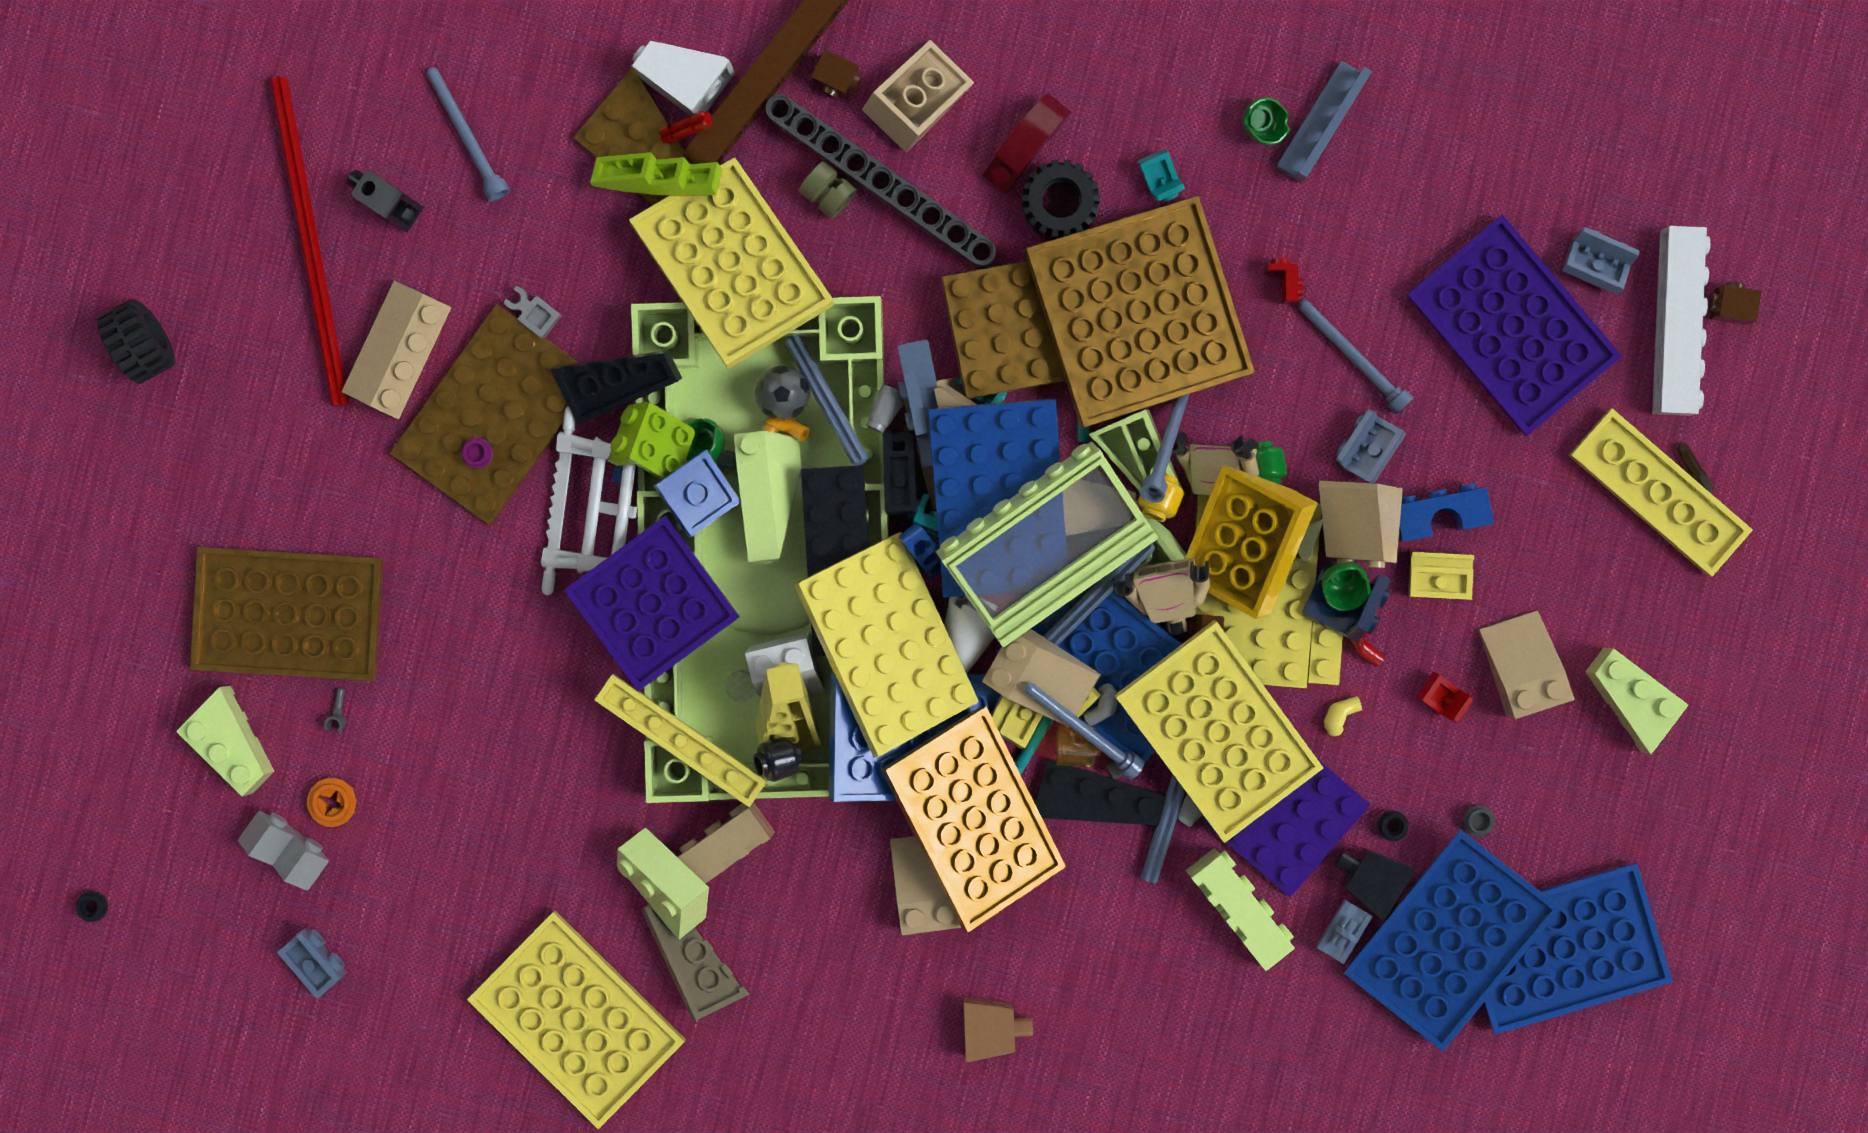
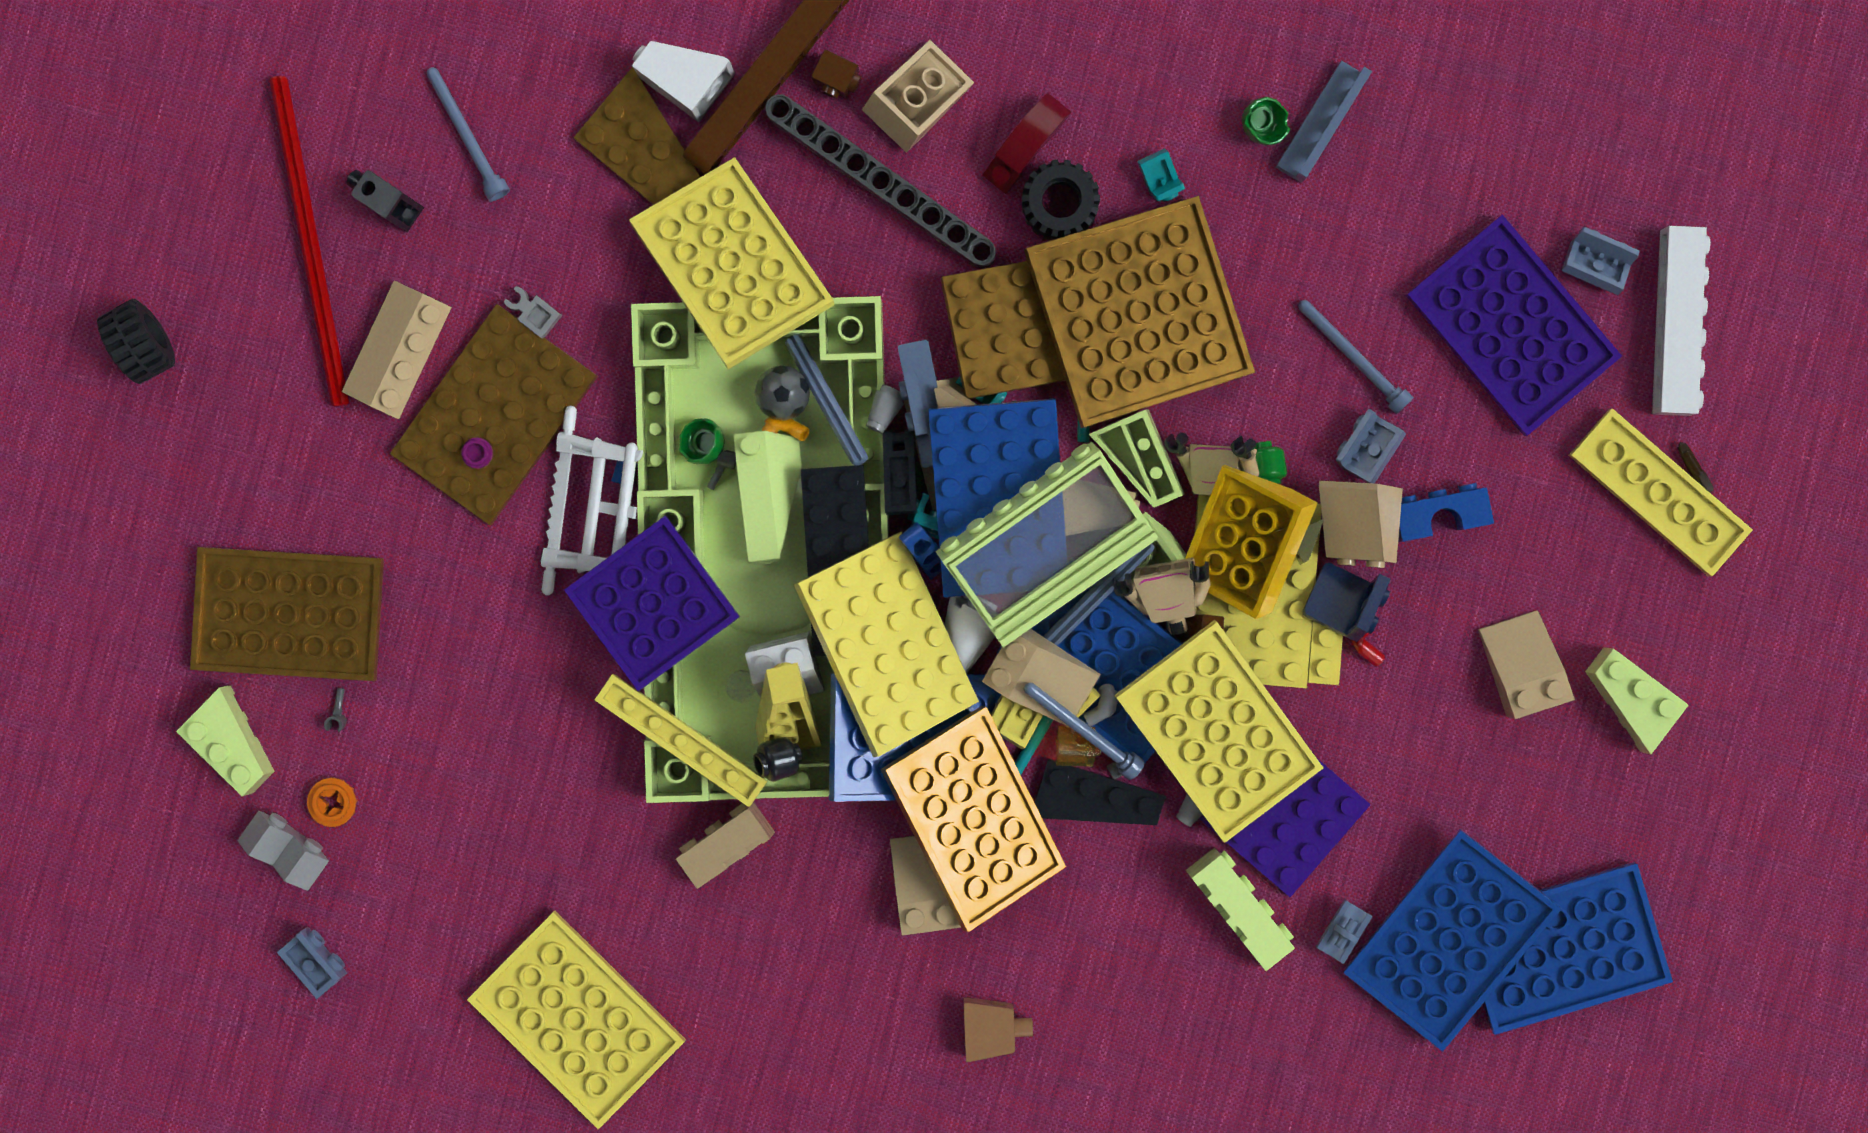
black plate [76,891,108,922] -> none
black wing [550,350,682,425] -> none
lime slope [590,152,722,196] -> none
lime bracket [607,402,695,480] -> none
yellowish green wedge [617,827,709,940] -> none
dark tan wing [641,905,749,1022] -> none
plate [653,450,741,537] -> none
red axle [659,111,713,144] -> none
olive wheel [799,161,857,220] -> none
yellow head [1138,473,1184,522] -> none
sand blue piece [1140,394,1189,503] -> none
sand blue axle [1141,774,1185,883] -> none
red bracket [1263,258,1304,304] -> none
green hair [1322,561,1371,611] -> none
light yellow arm [1324,696,1362,736] -> none
black torso [1334,848,1415,920] -> none
black plate [1377,810,1409,841] -> none
light yellow plate [1408,552,1474,600] -> none
red bracket [1416,671,1473,723] -> none
dark grey plate [1463,805,1495,836] -> none
reddish brown brick [1708,282,1762,325] -> none

